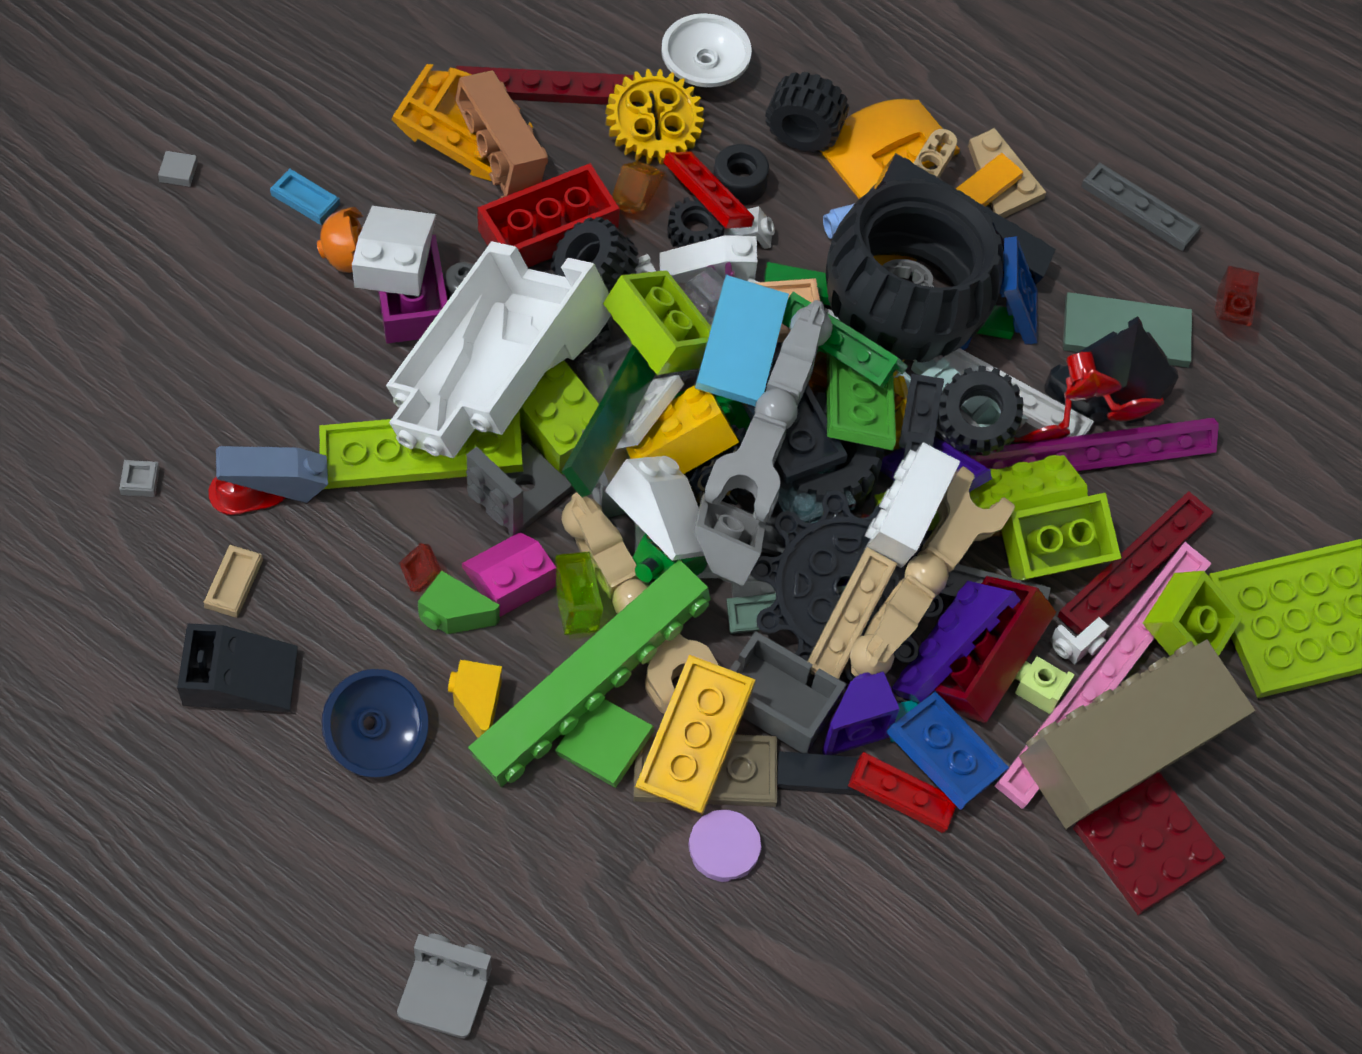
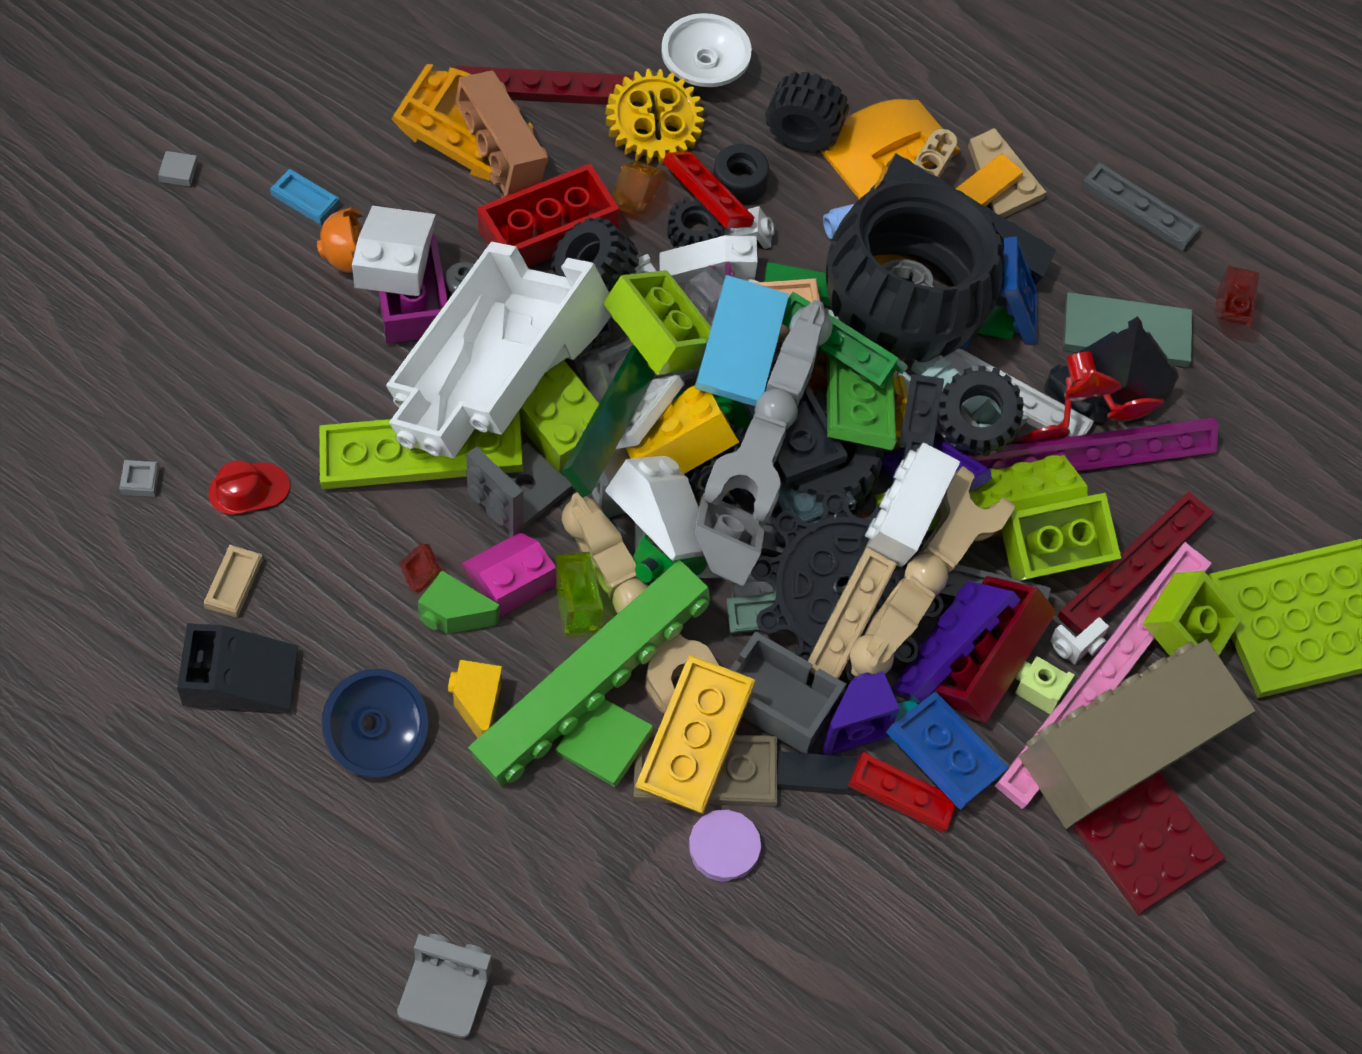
sand blue slope [216,446,328,503] -> none

